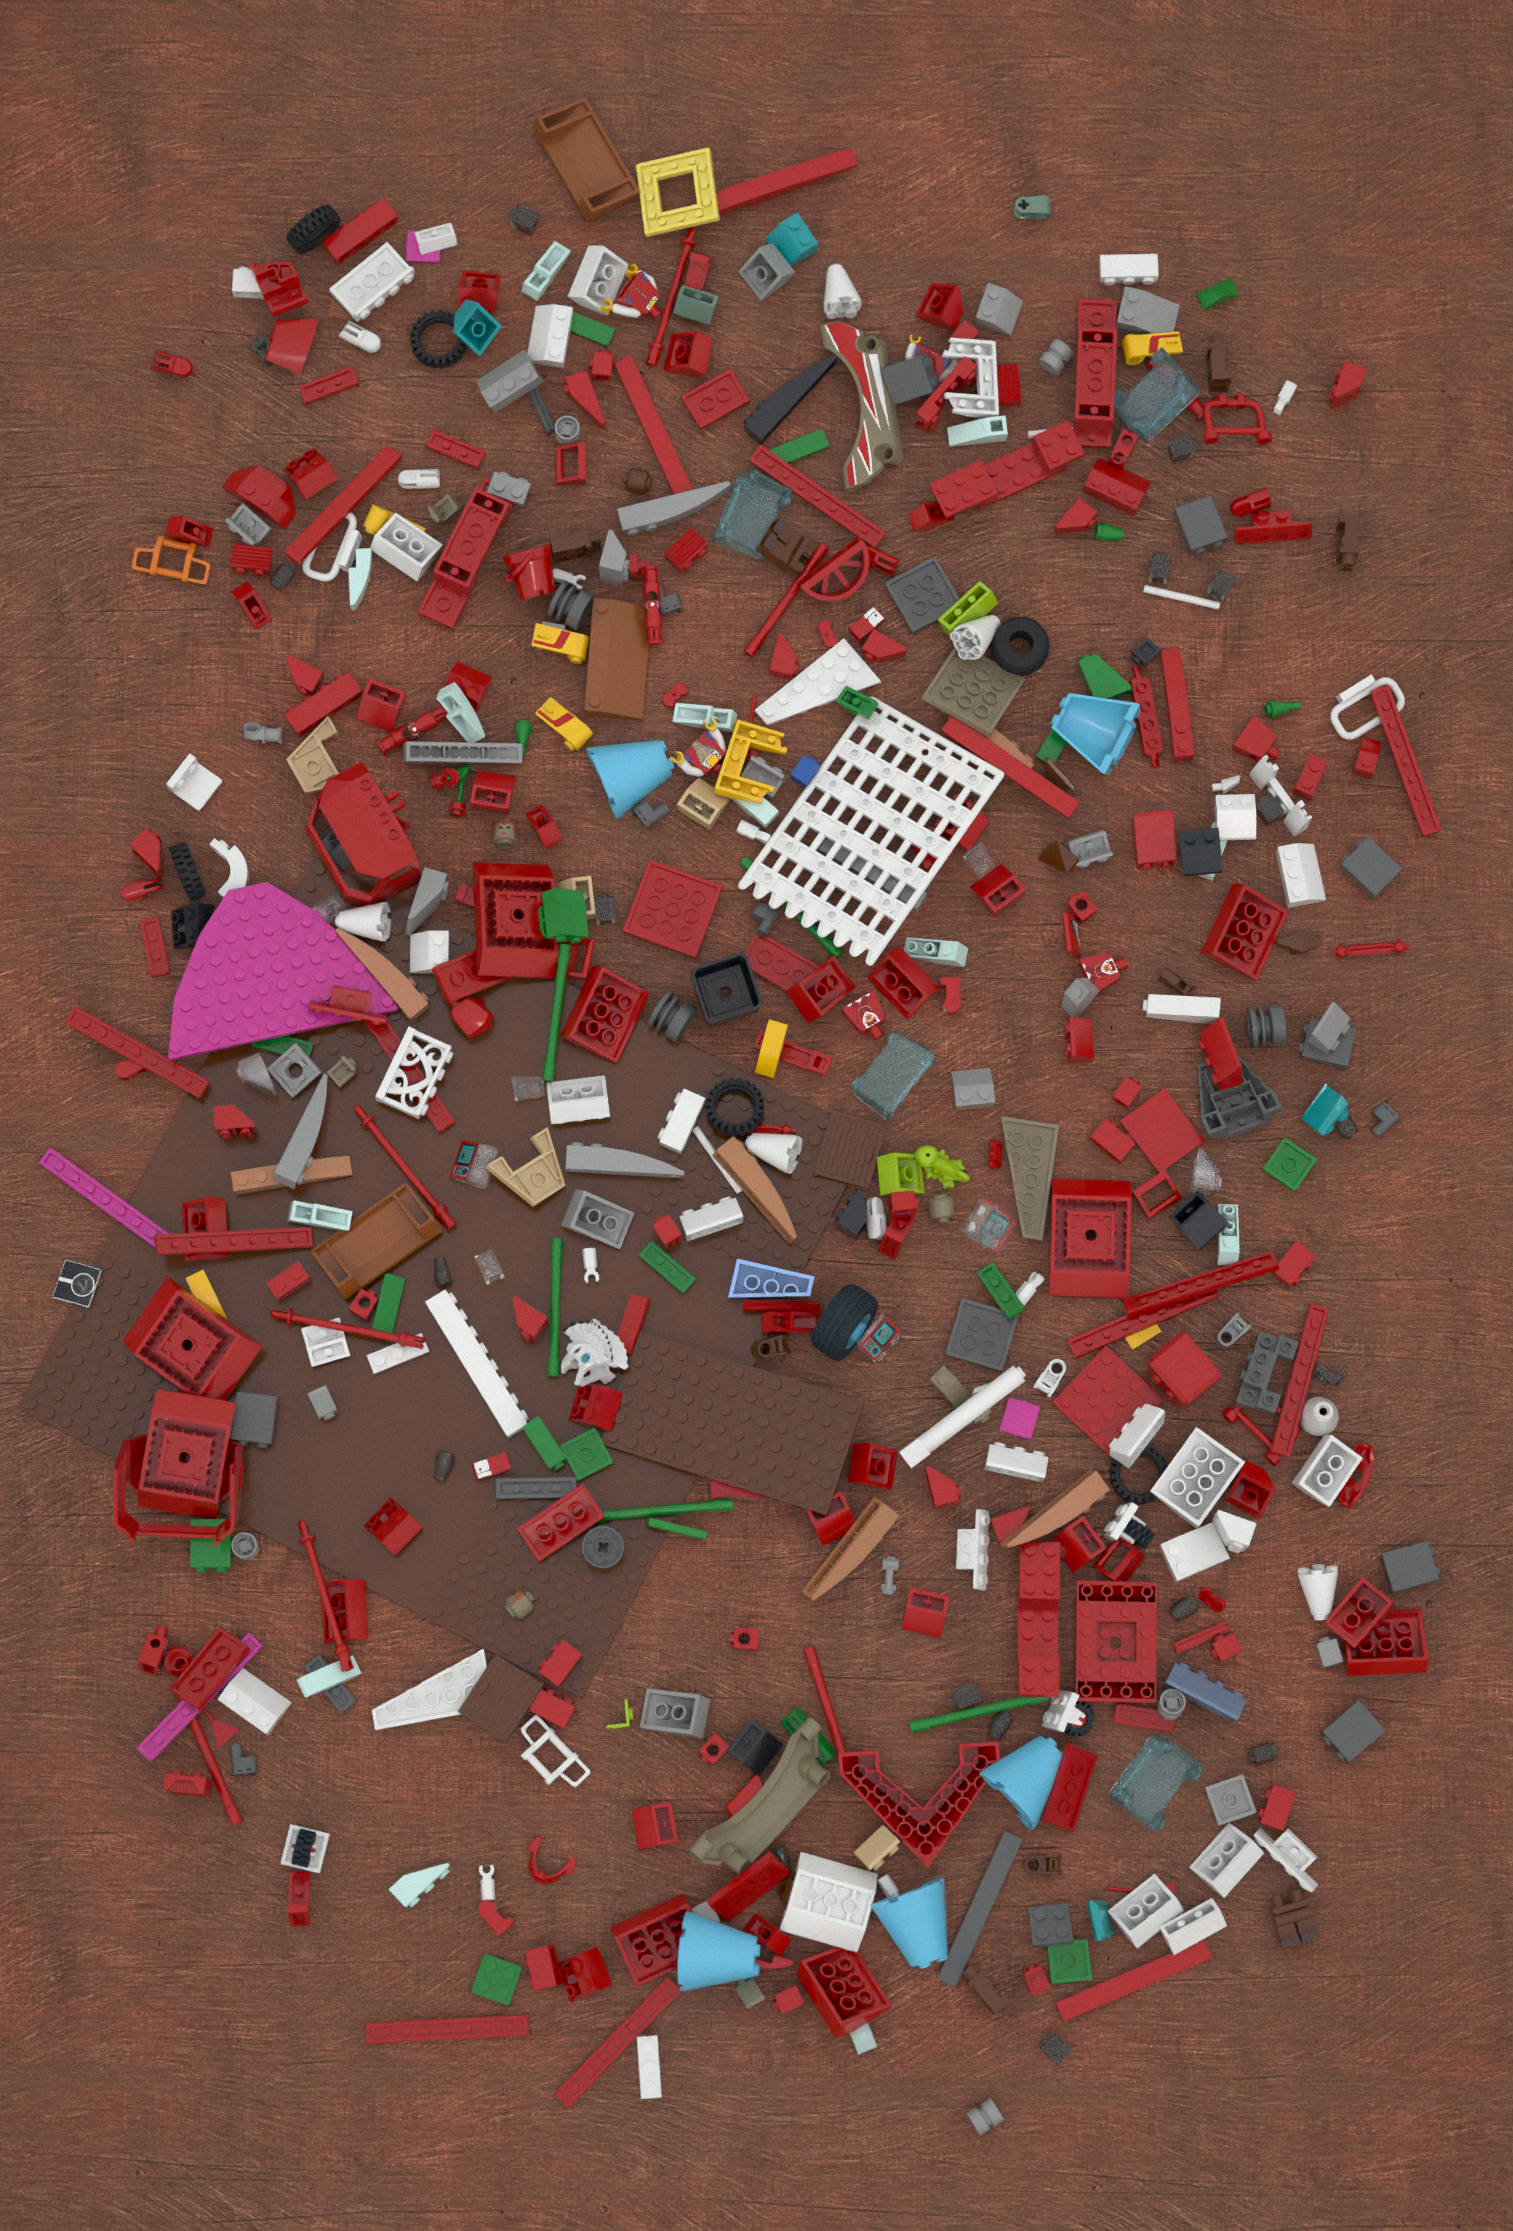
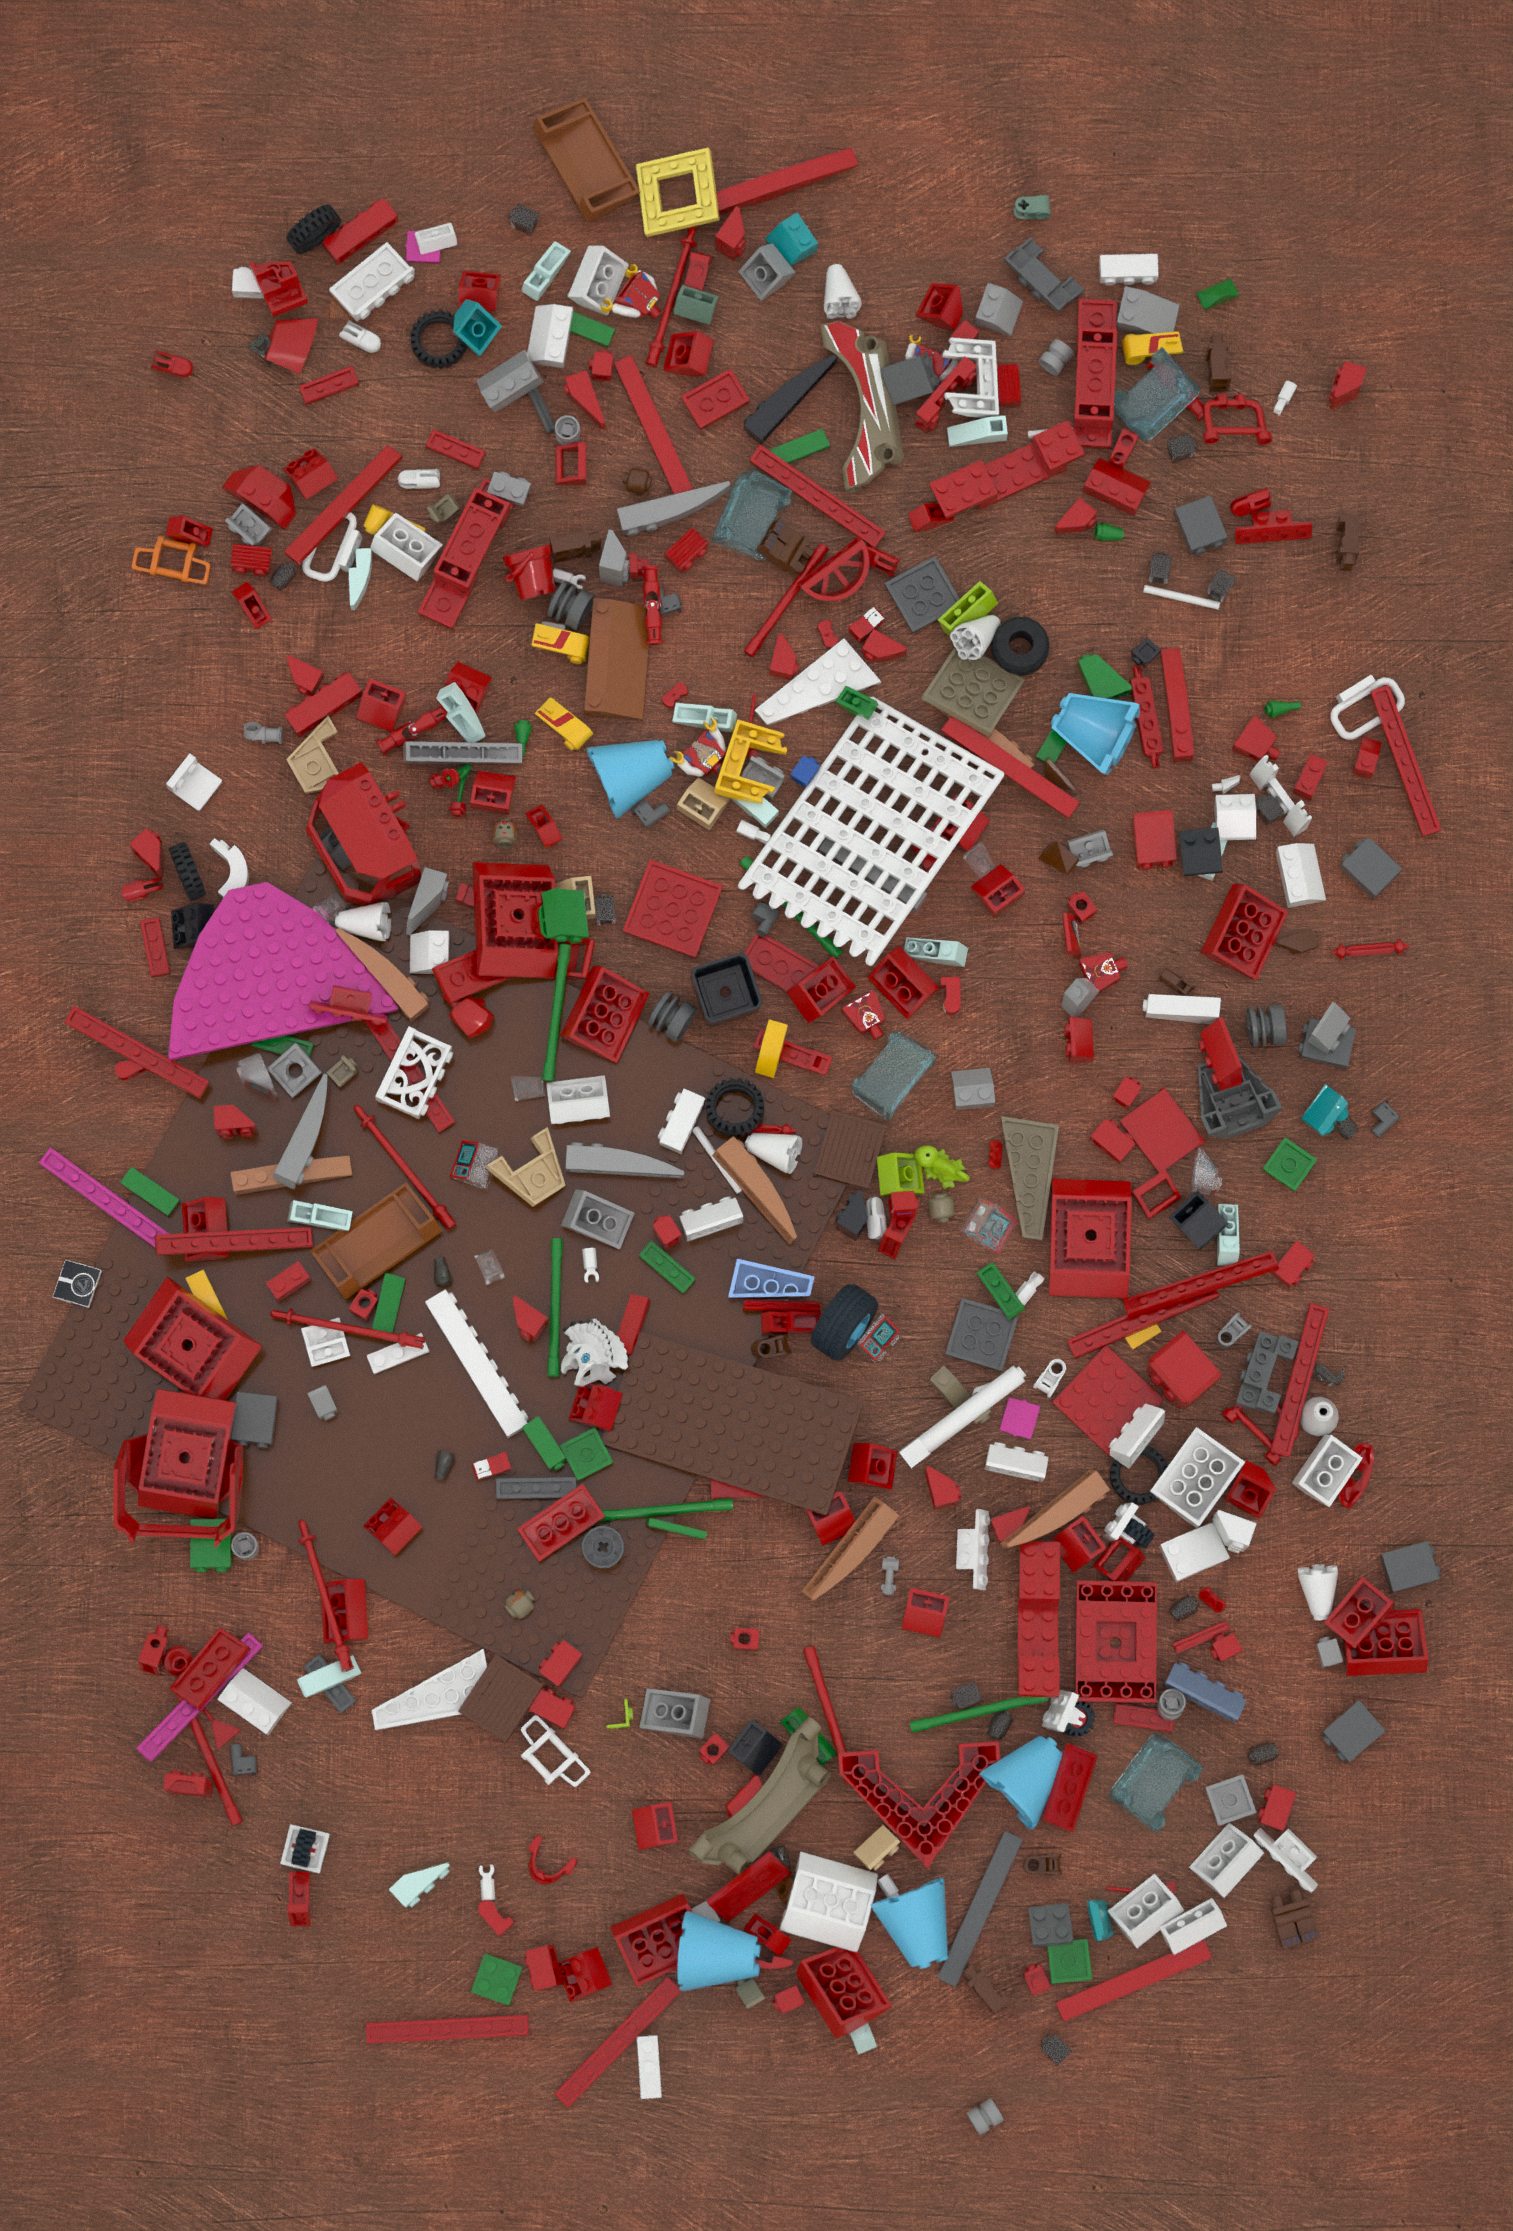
none -> green tile [120,1167,180,1217]
none -> red slope [715,206,746,261]
none -> dark grey bracket [1004,237,1085,314]

